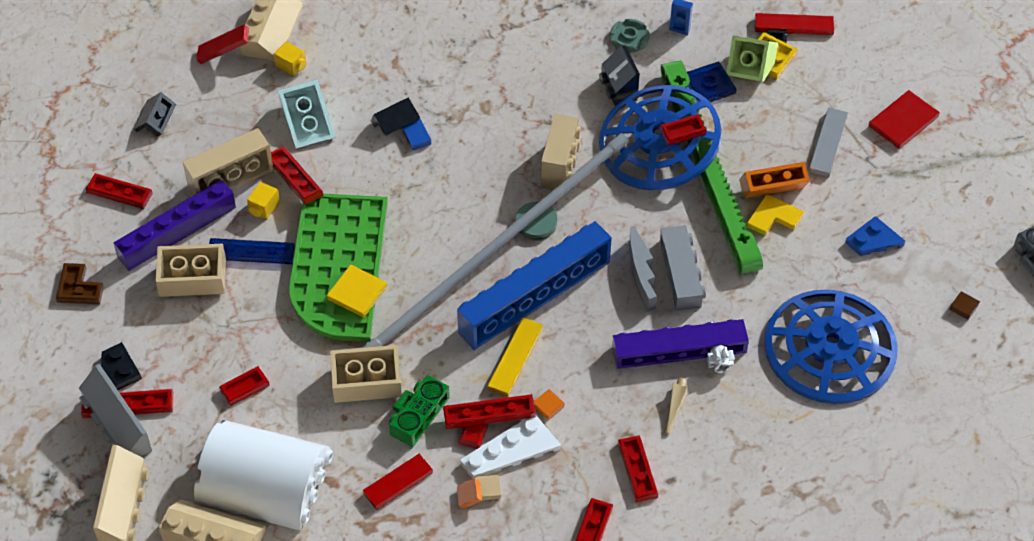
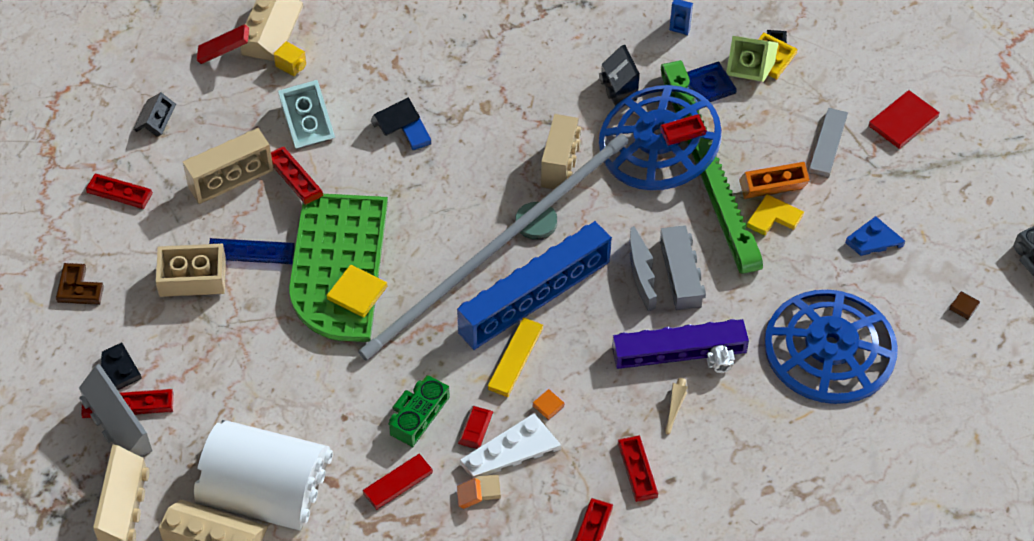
dark purple brick [113,179,236,271] -> none
red tile [219,366,270,407] -> none
yellow brick [247,182,280,220] -> none
tan brick [330,345,402,403] -> none
red tile [443,394,536,429] -> none
sand green tile [610,19,650,53] -> none
red tile [755,13,834,35] -> none

